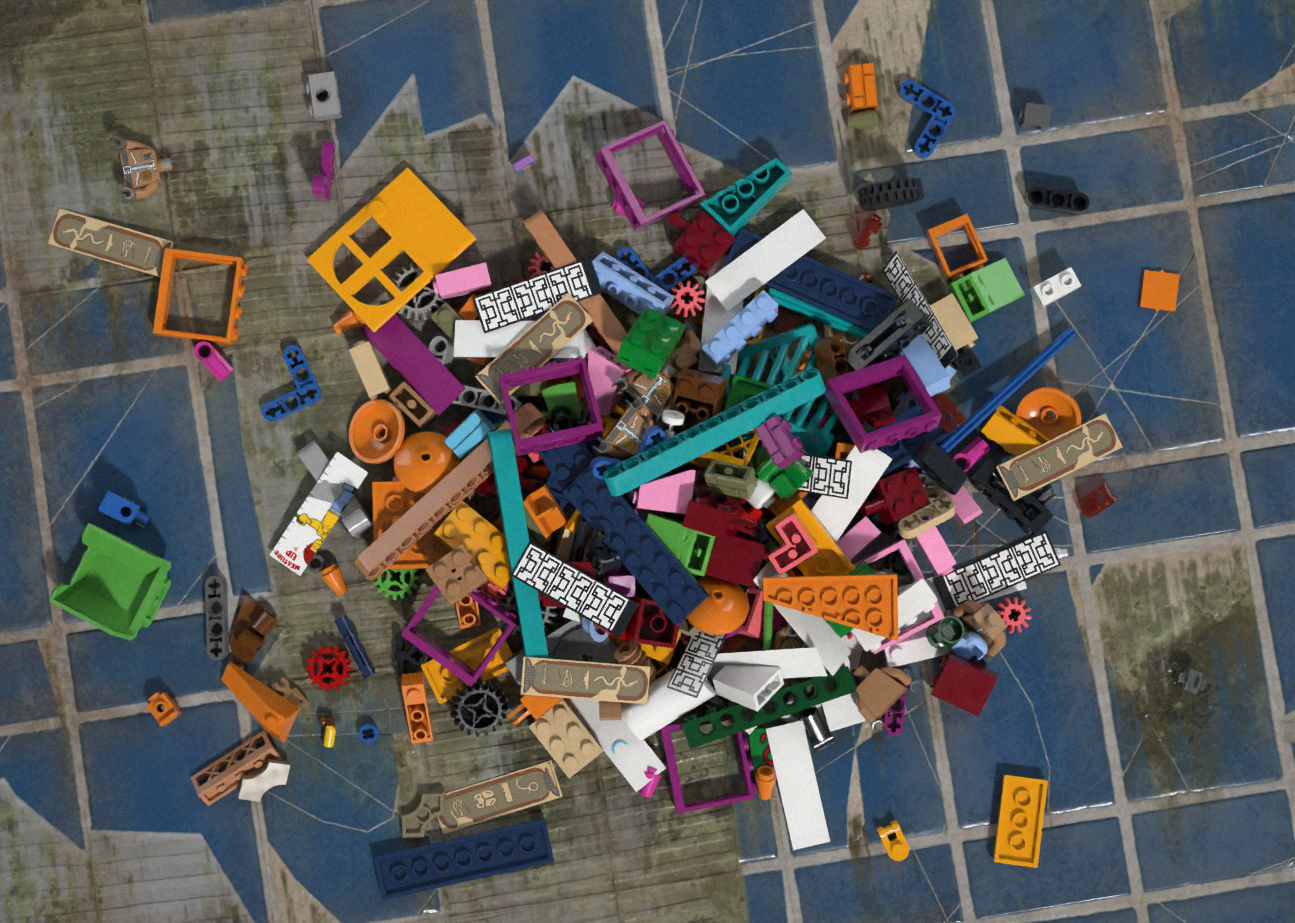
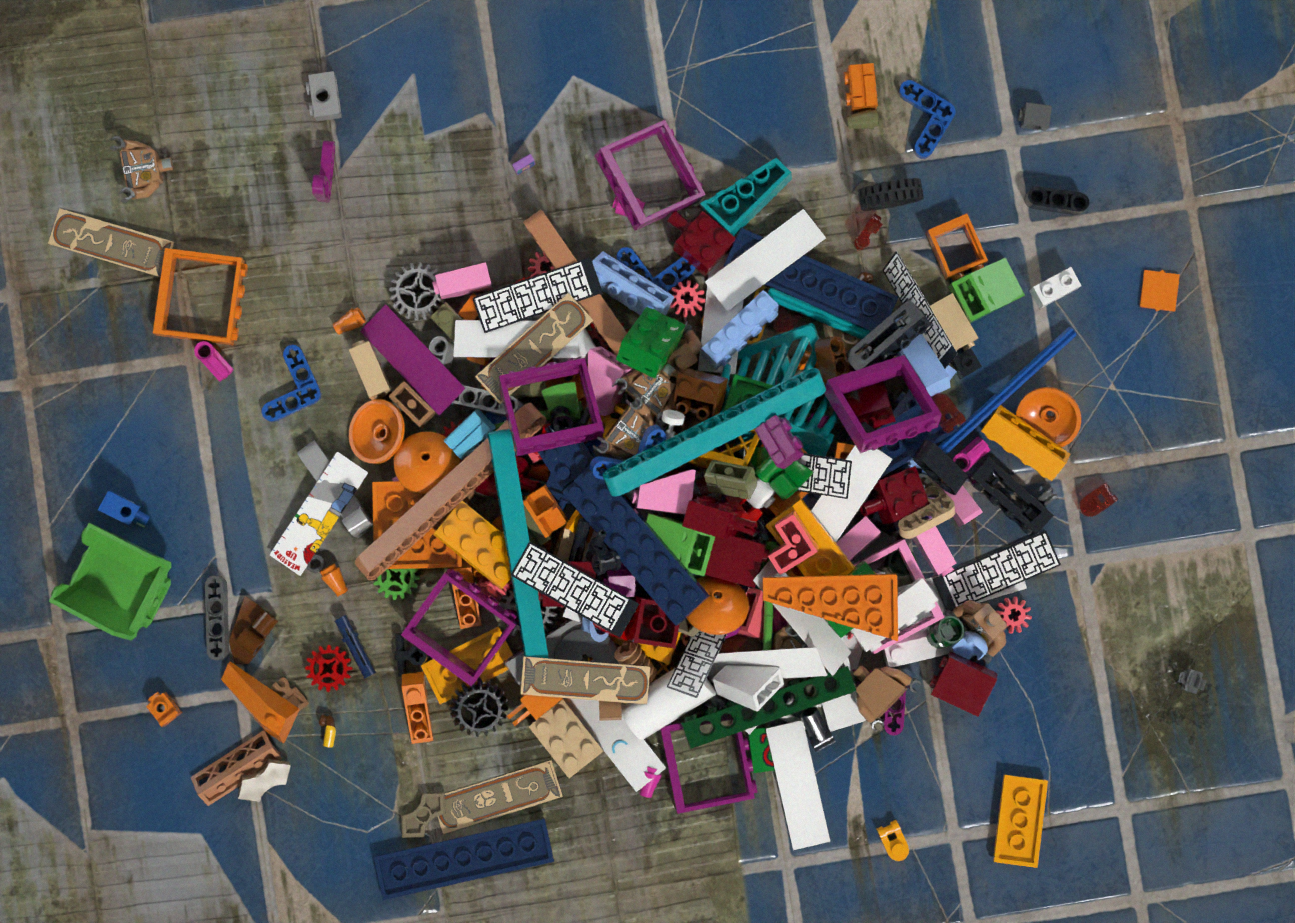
light orange door [306,167,476,333] -> none
blue bush [359,723,379,744] -> none
medium nougat piece [425,544,488,607] -> none
orange cone [755,766,777,800] -> none
sticker [996,414,1123,501] -> none

